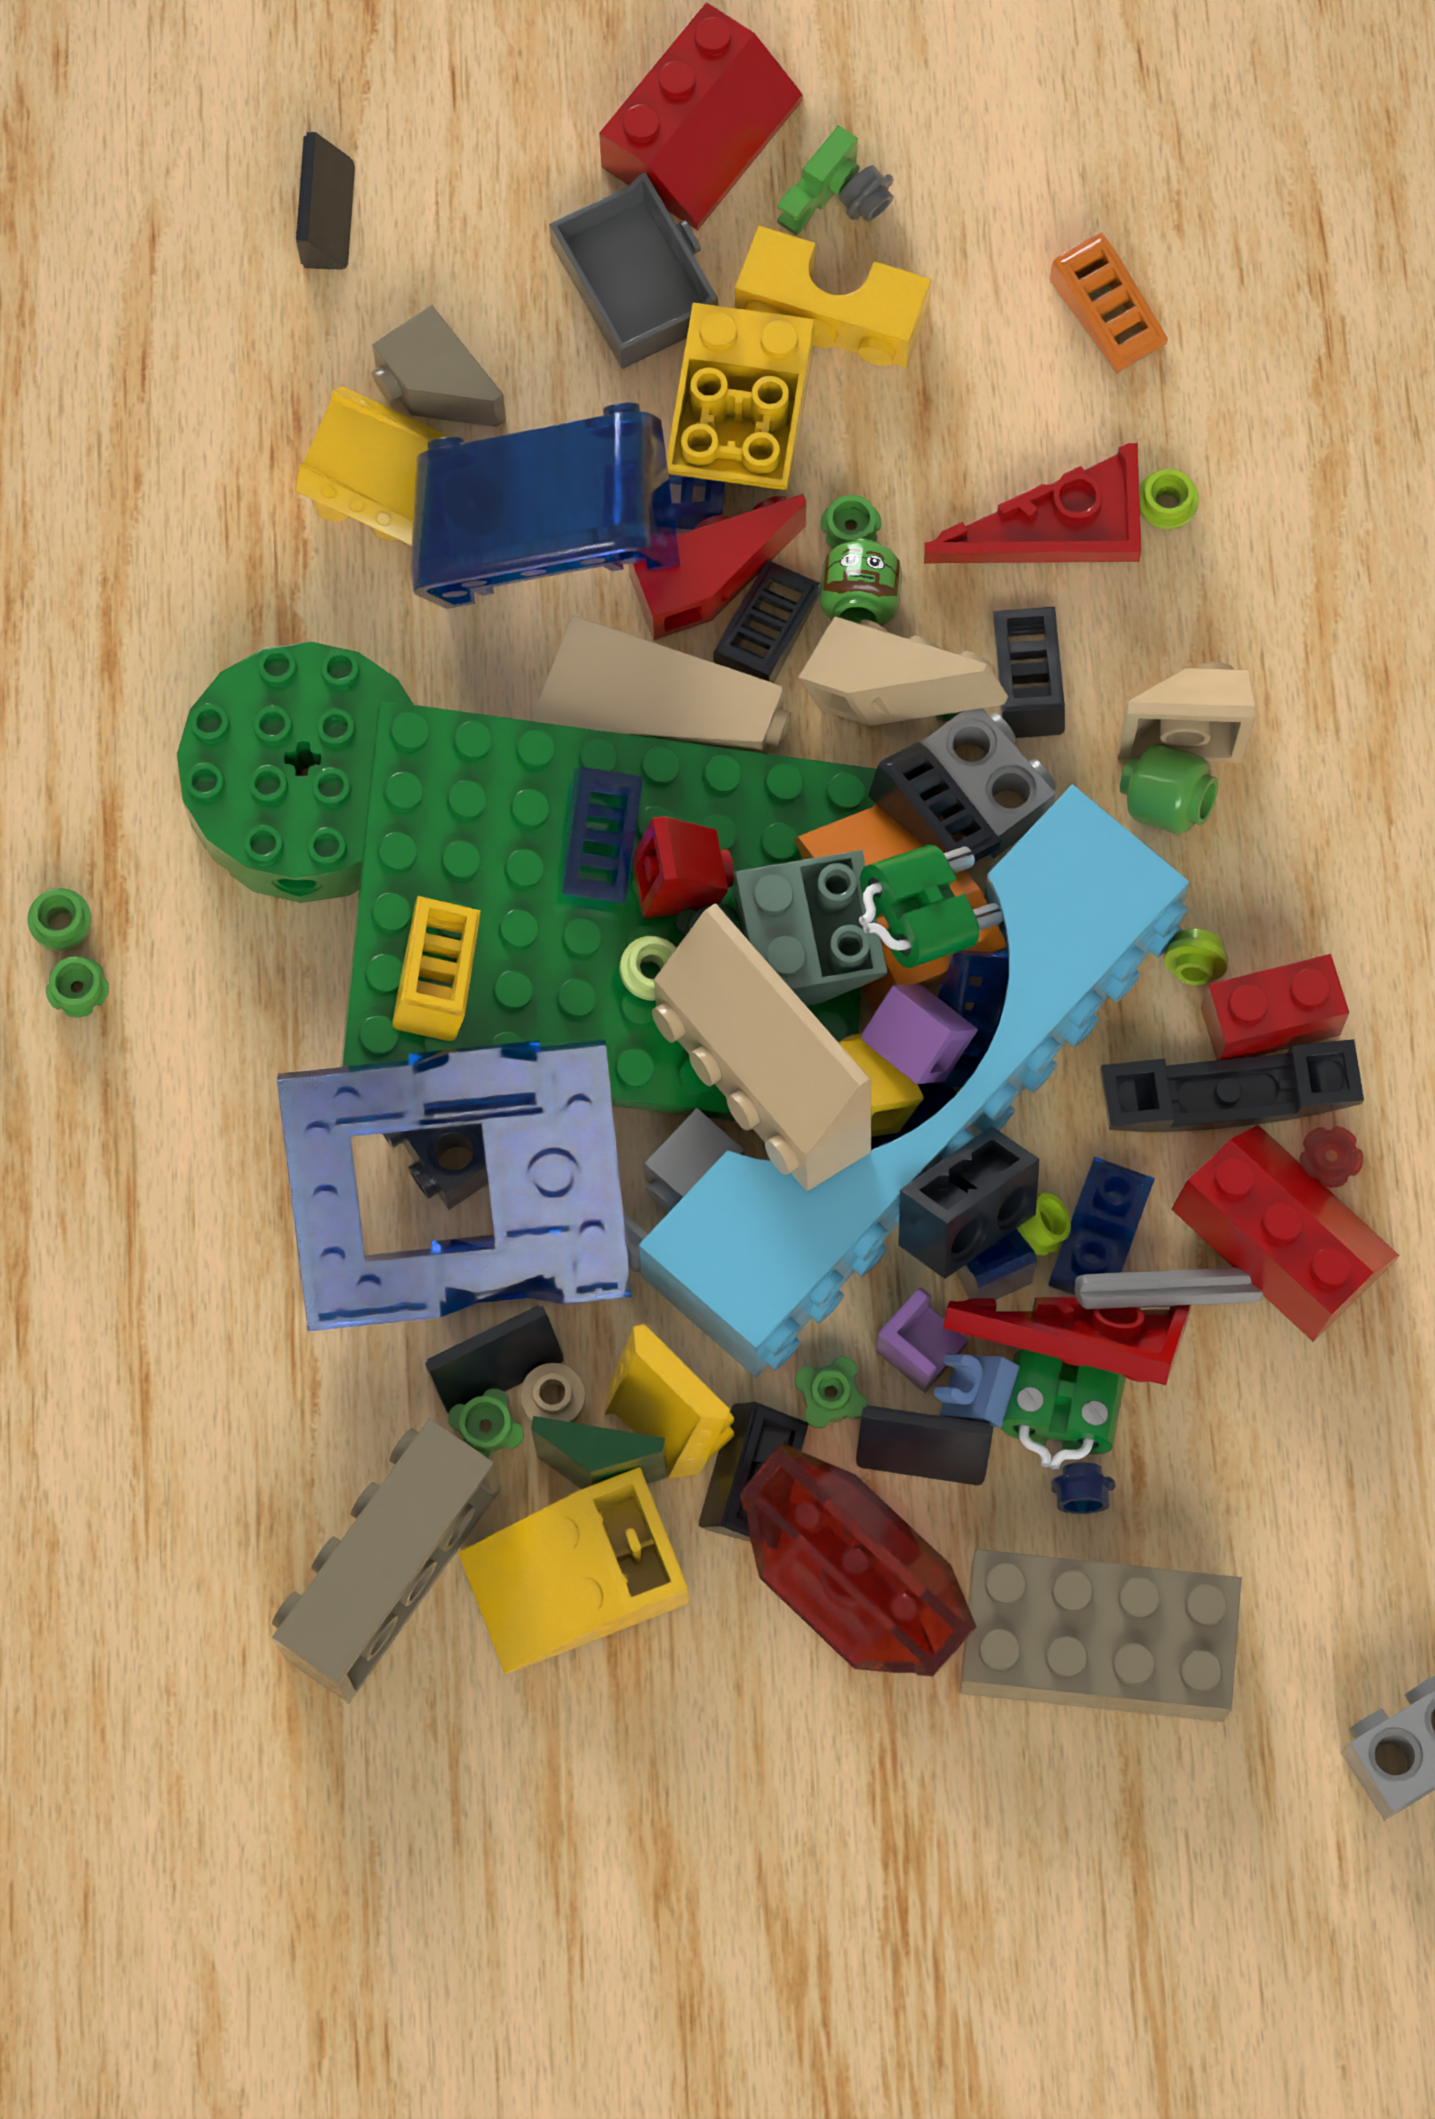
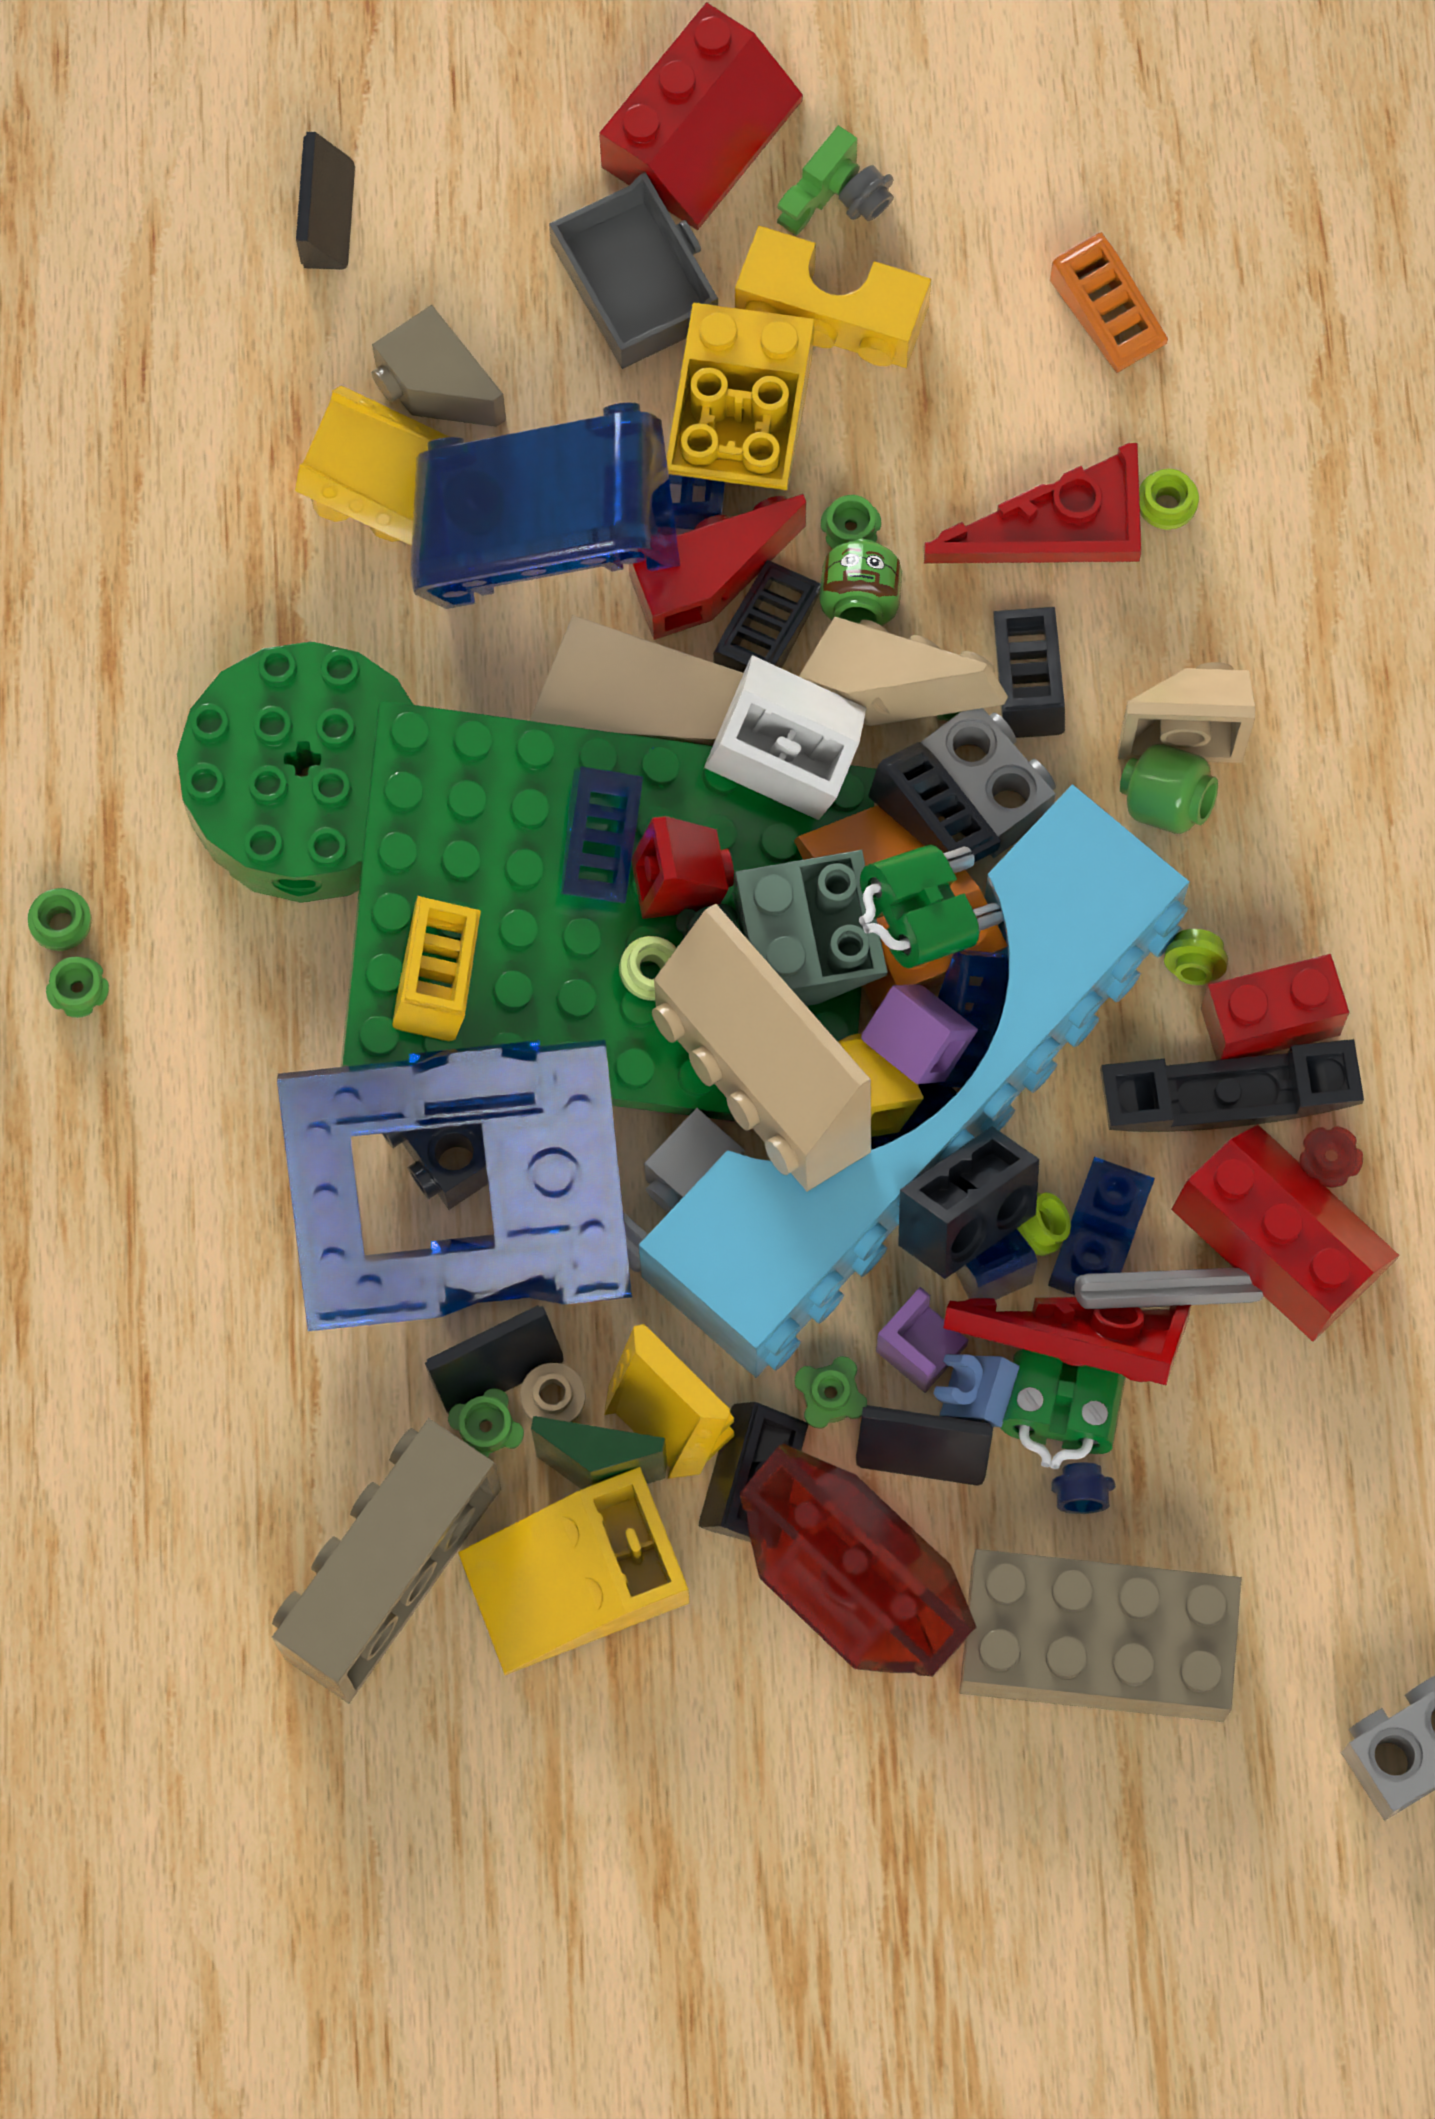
none -> white slope [704,655,866,820]

